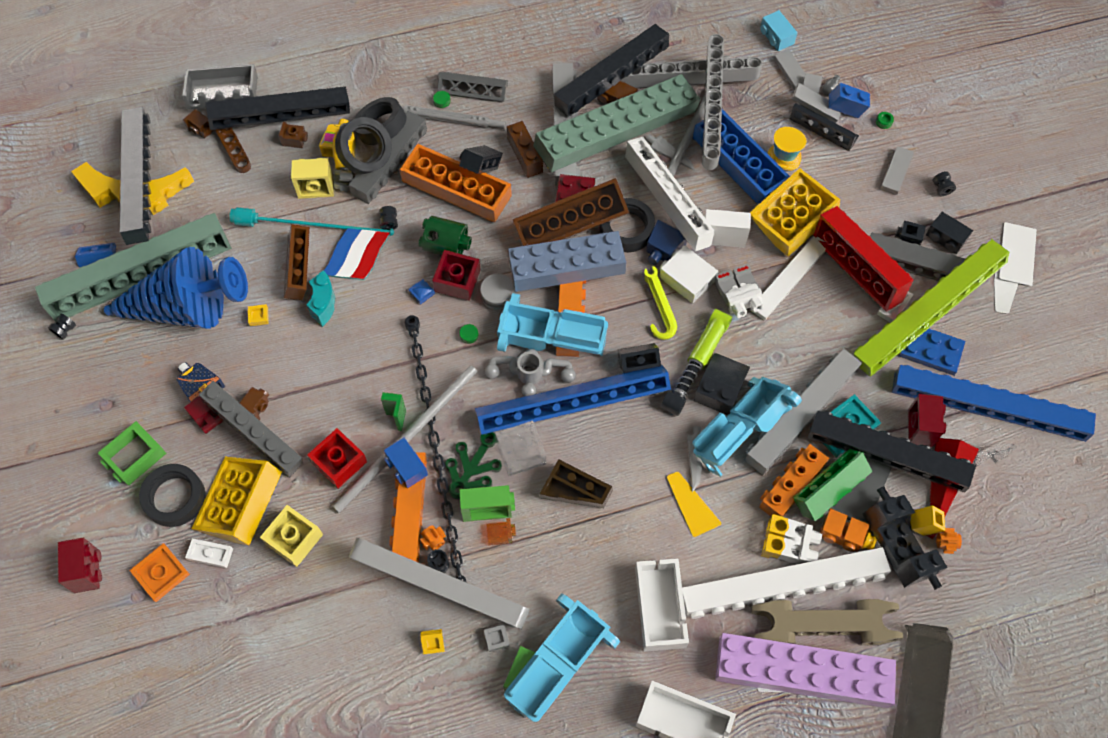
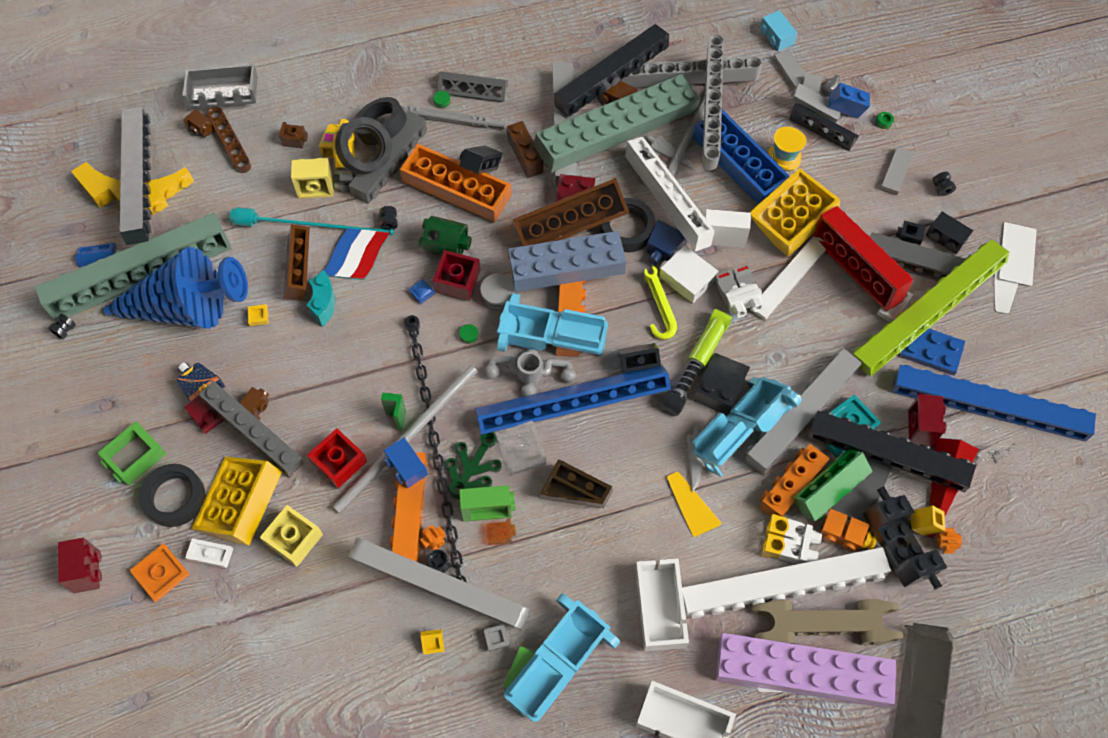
black brick [205,86,350,130] -> none

